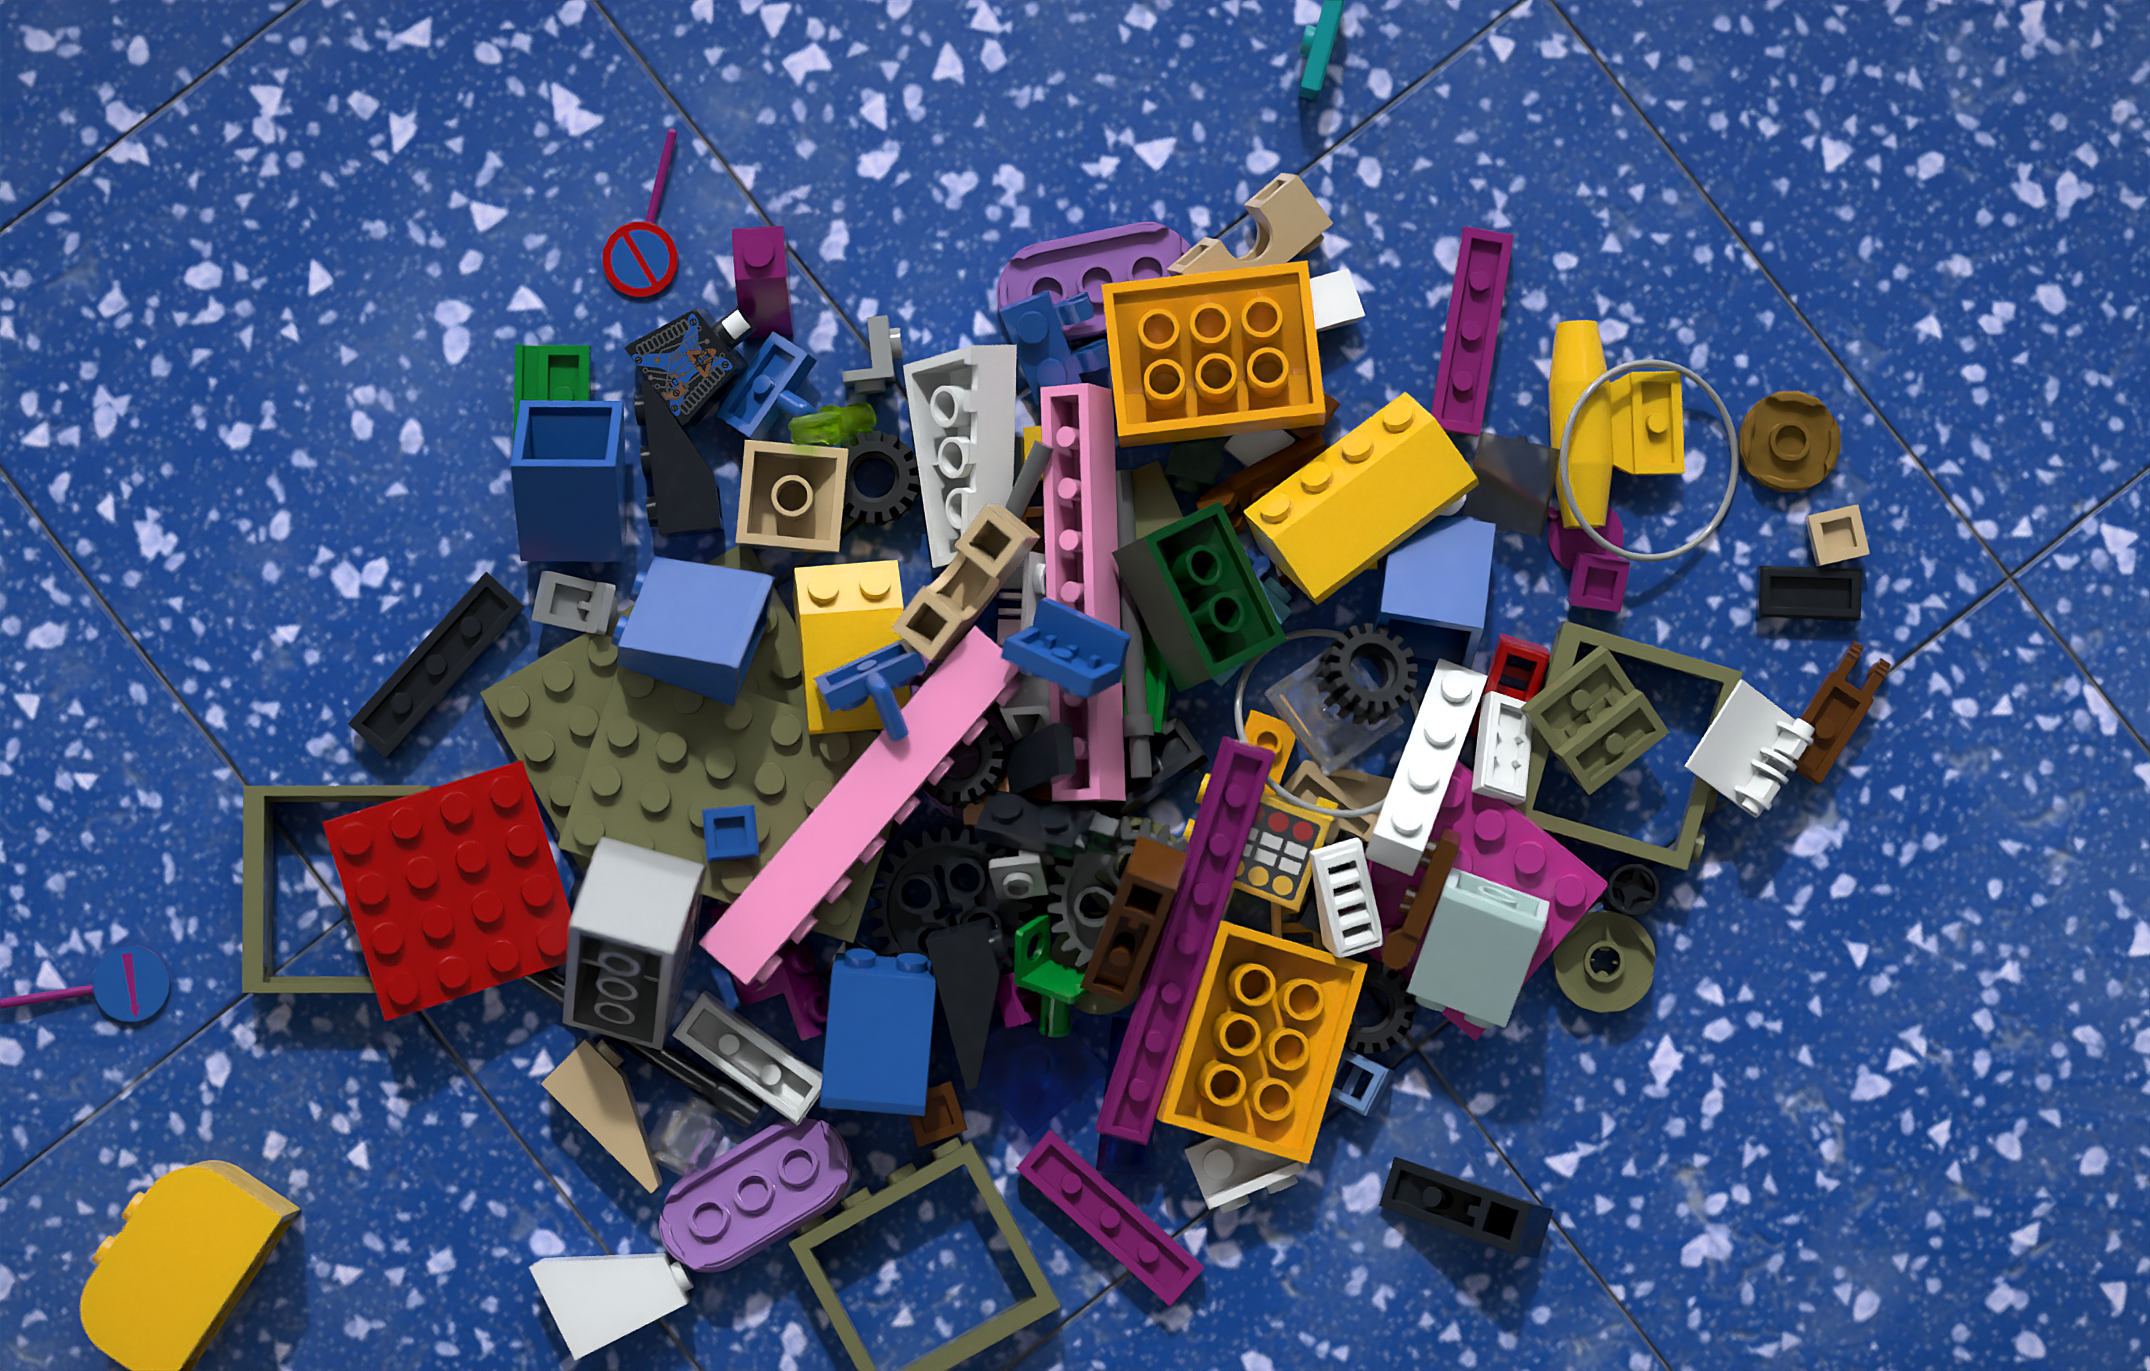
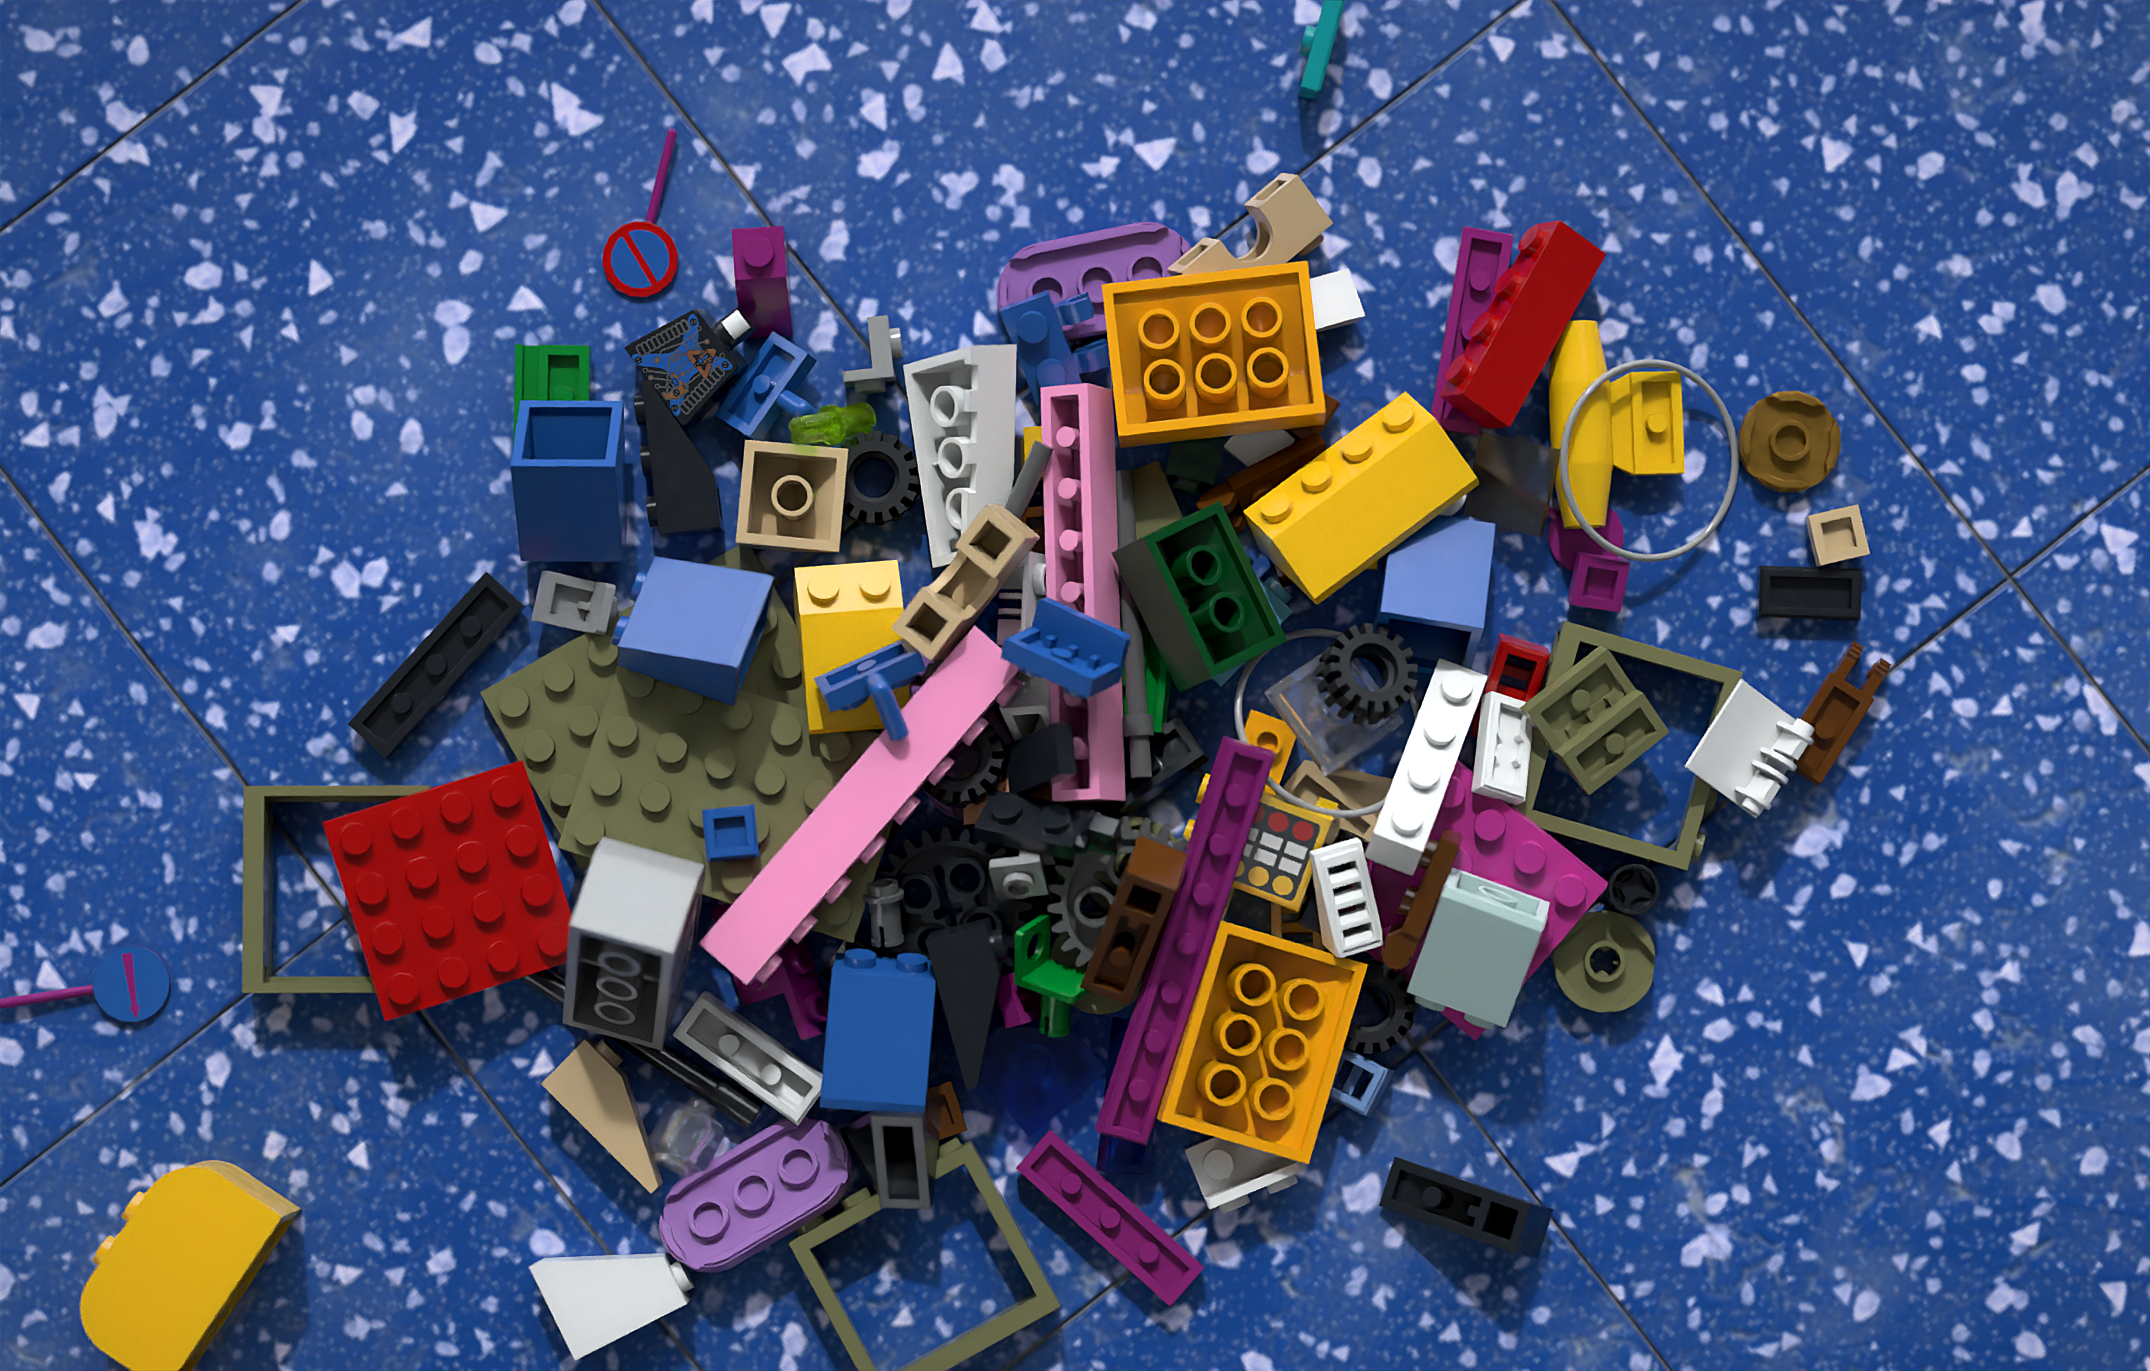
none -> black slope [840,1111,940,1209]
none -> dark grey pin [863,878,904,947]
none -> red brick [1439,220,1606,429]

